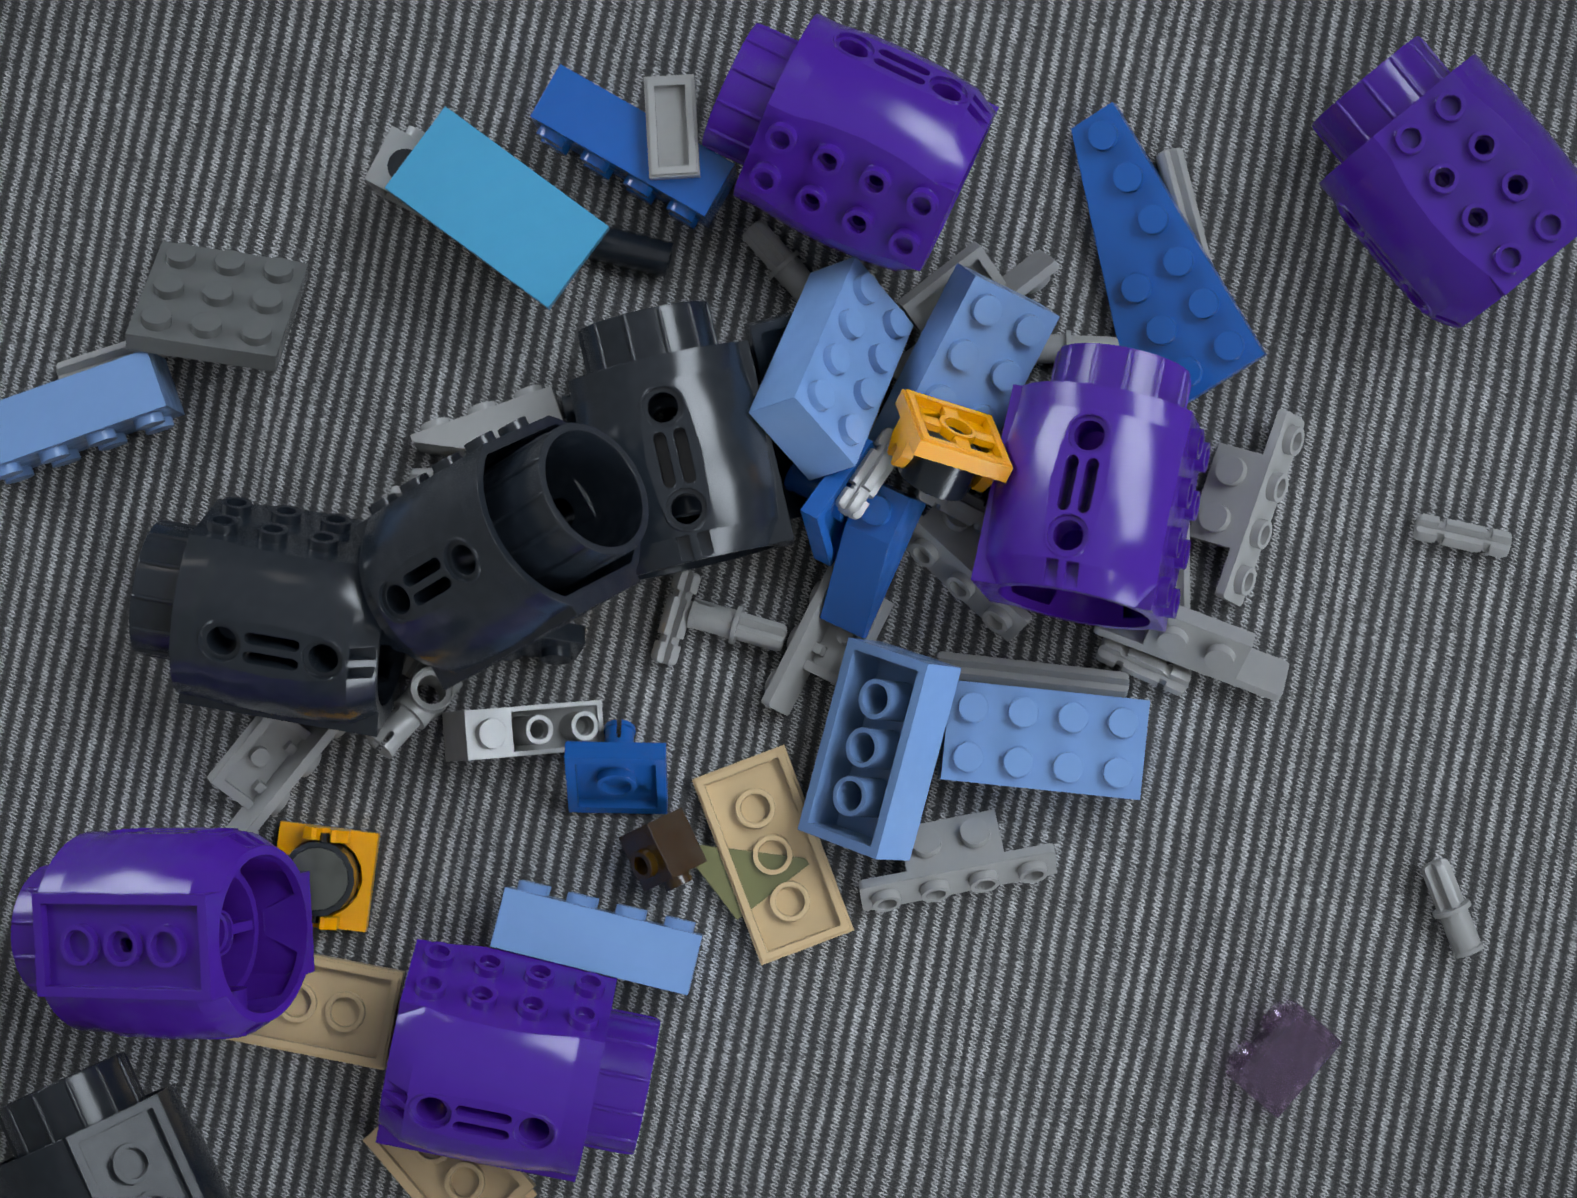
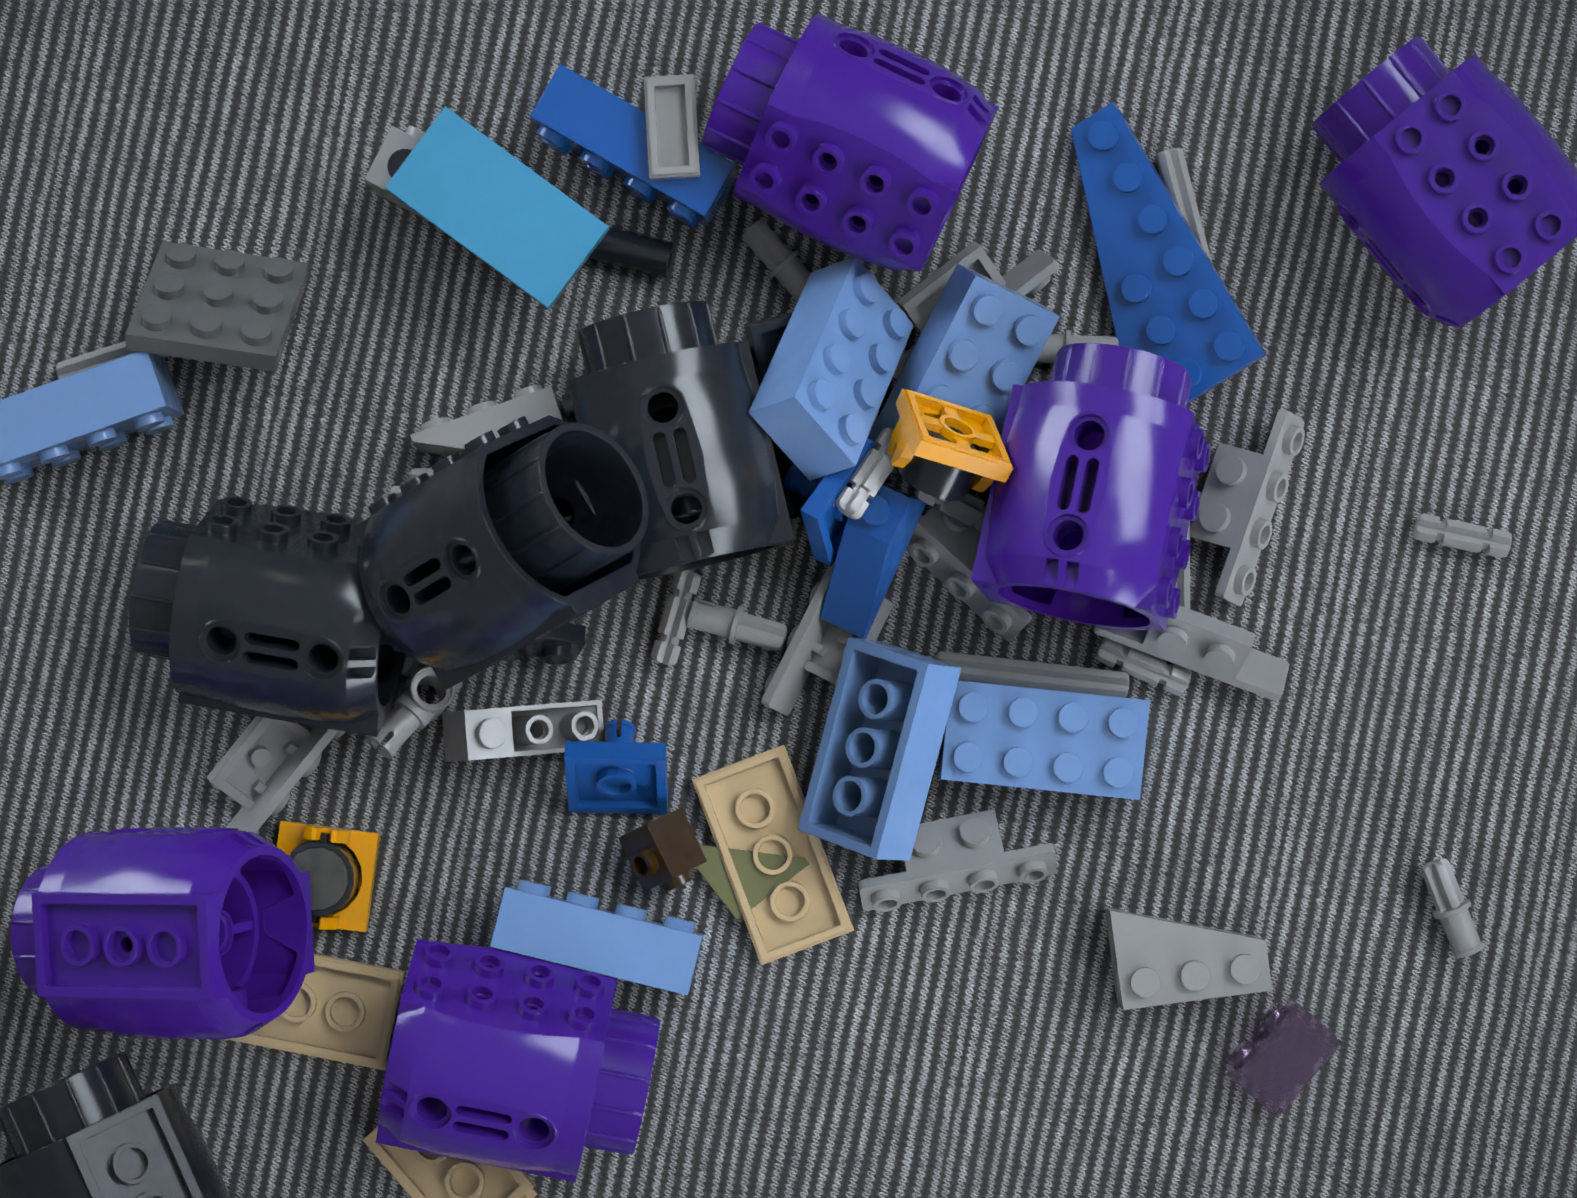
none -> light grey wedge [1104,907,1273,1010]

